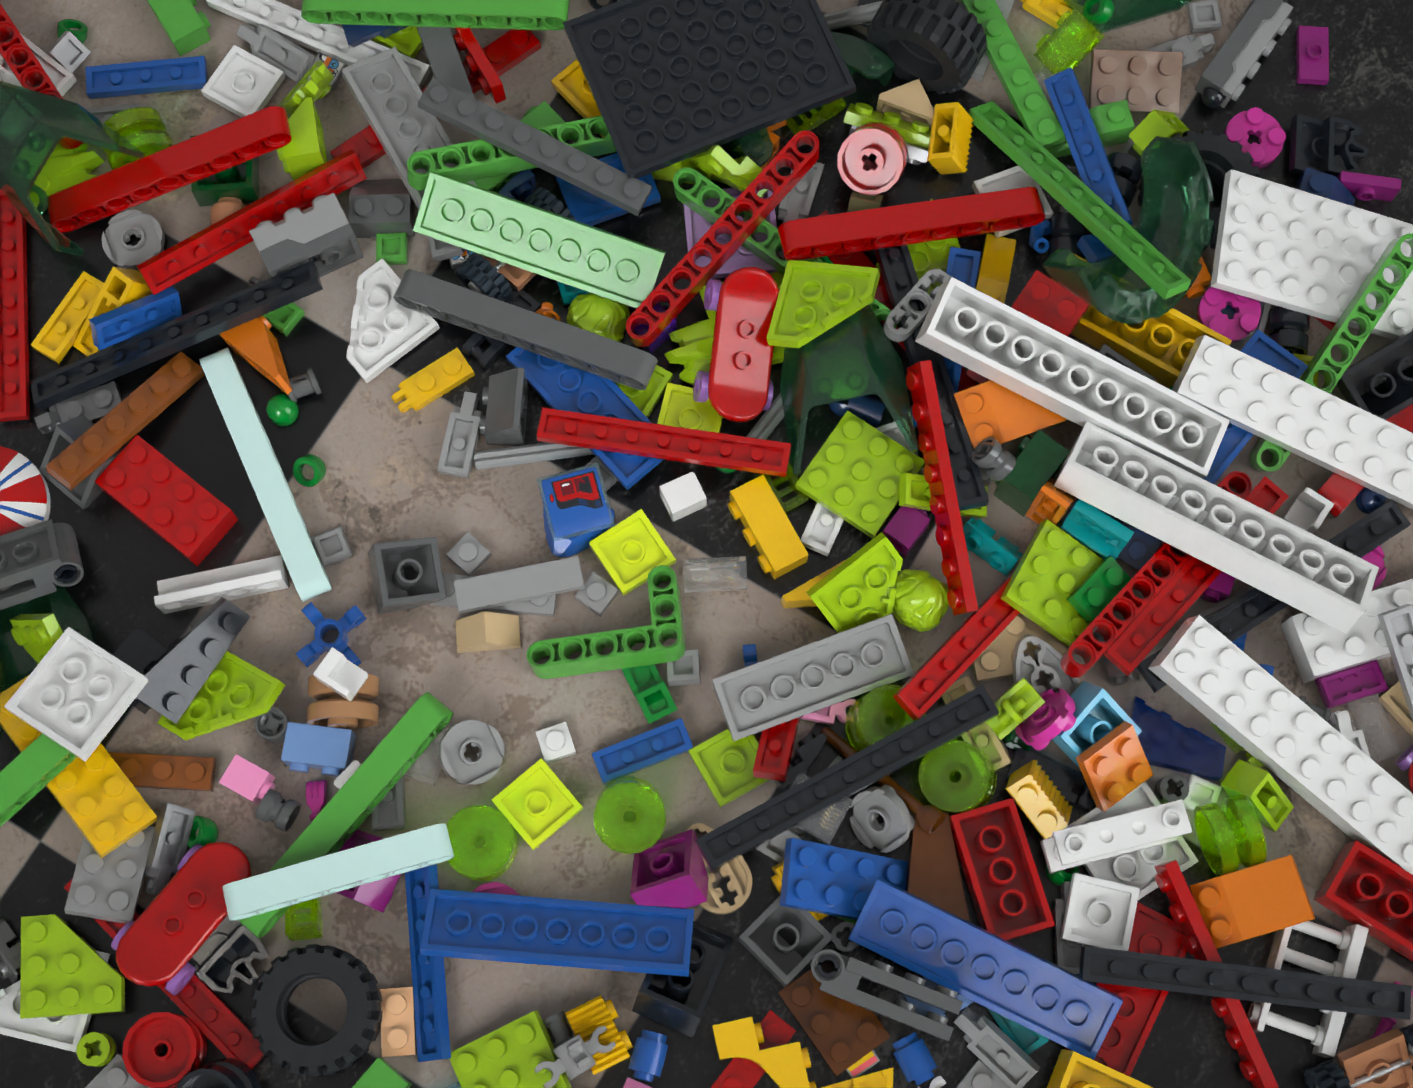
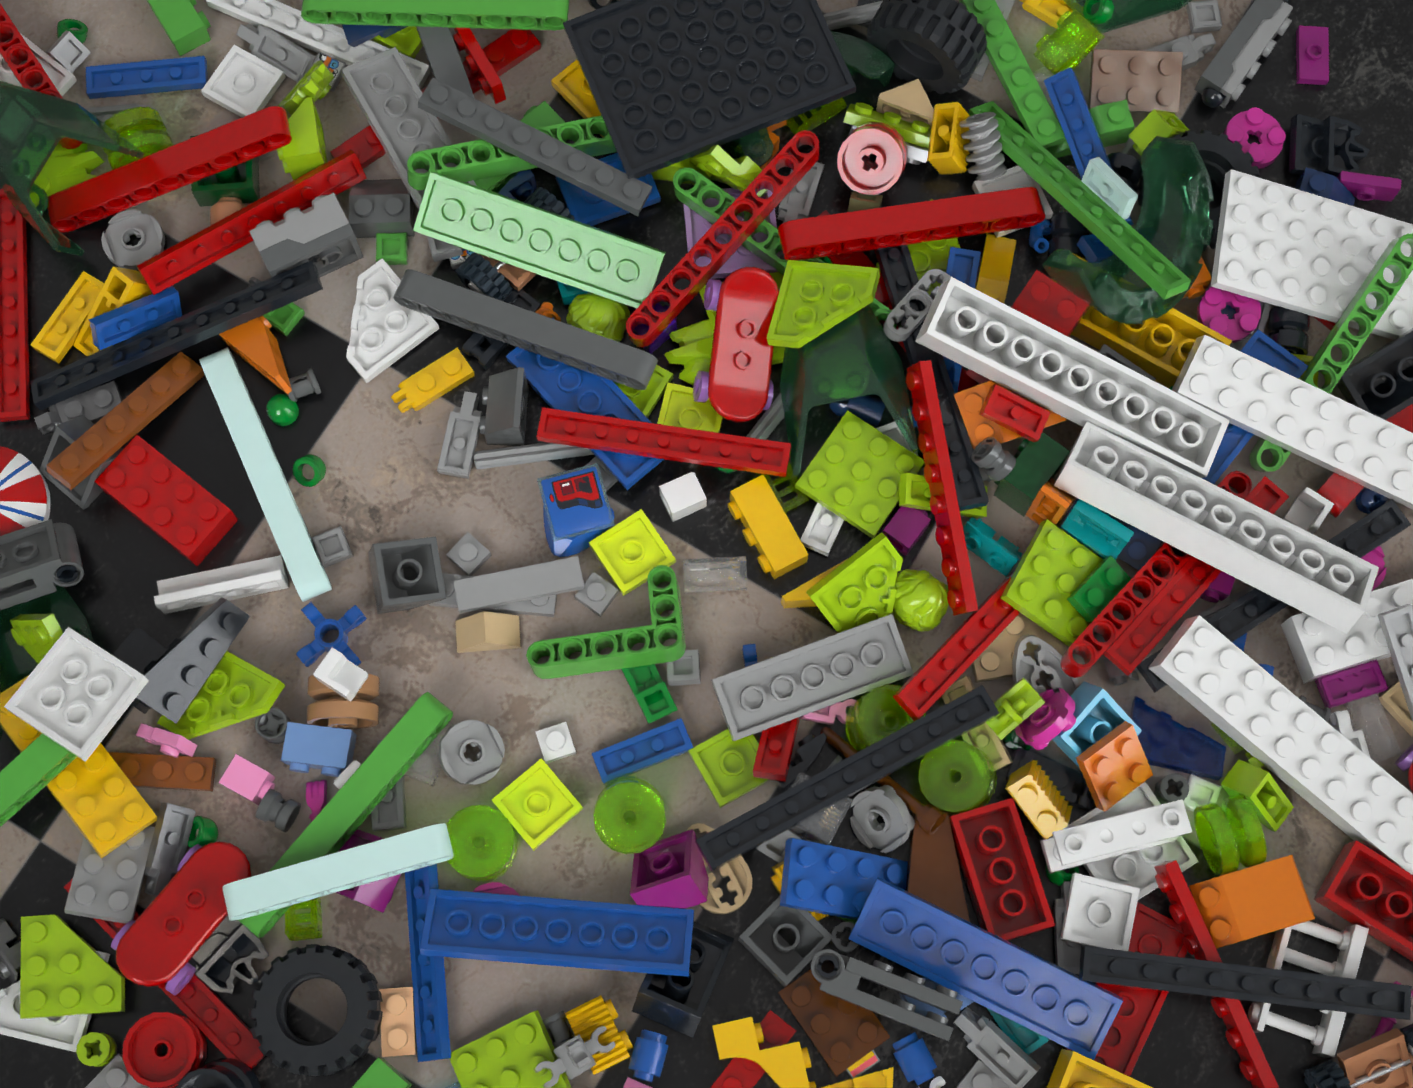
none -> bright pink plate [136,724,198,758]
none -> light grey piece [959,112,1007,181]
none -> red plate [979,384,1051,442]
none -> light aqua plate [1081,157,1138,220]

